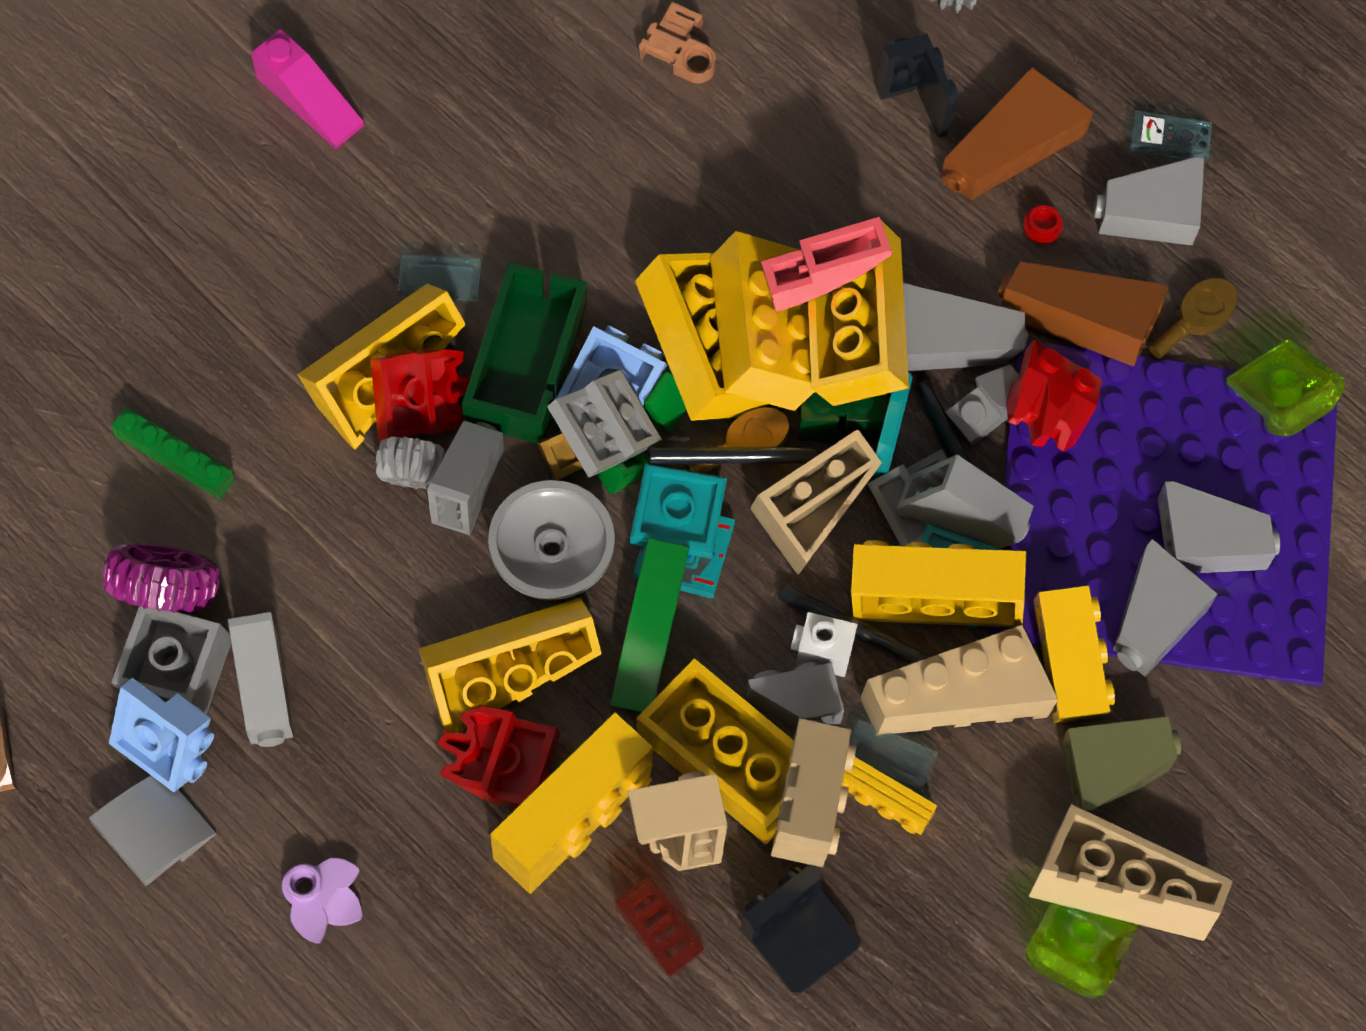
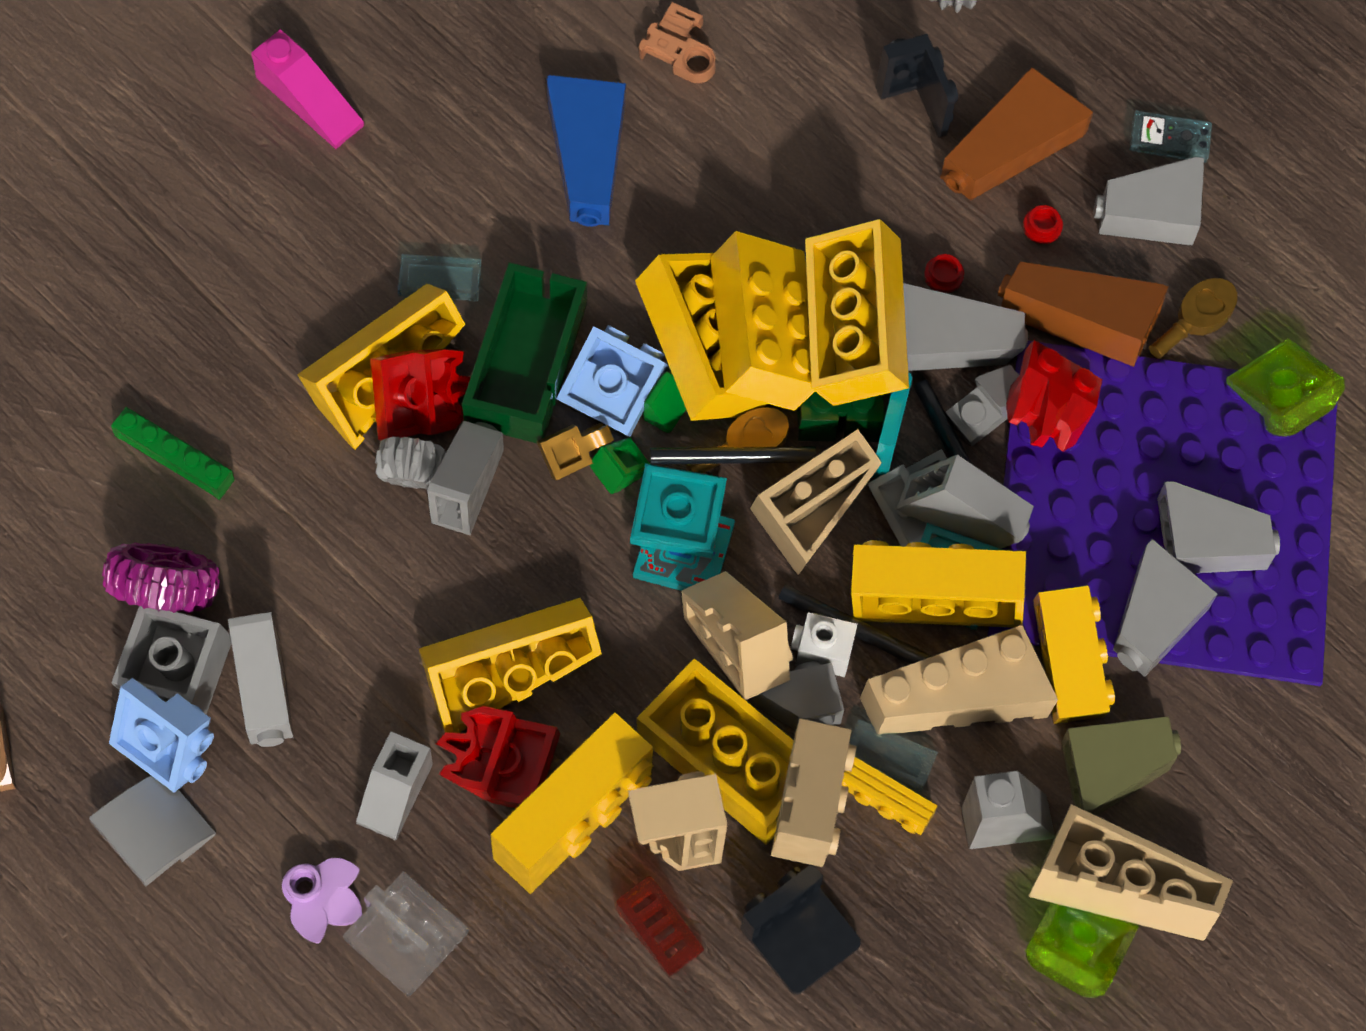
light grey dish [488,480,615,600] -> none
light grey slope [547,370,662,477] -> none
green slope [610,538,690,712] -> none
coral slope [761,217,892,312] -> none
none -> clear bracket [343,871,469,998]
none -> light grey slope [356,732,433,840]
none -> blue slope [547,75,626,227]
none -> tan wedge [681,571,793,700]
none -> red plate [924,254,964,293]
none -> light grey slope [961,771,1055,849]

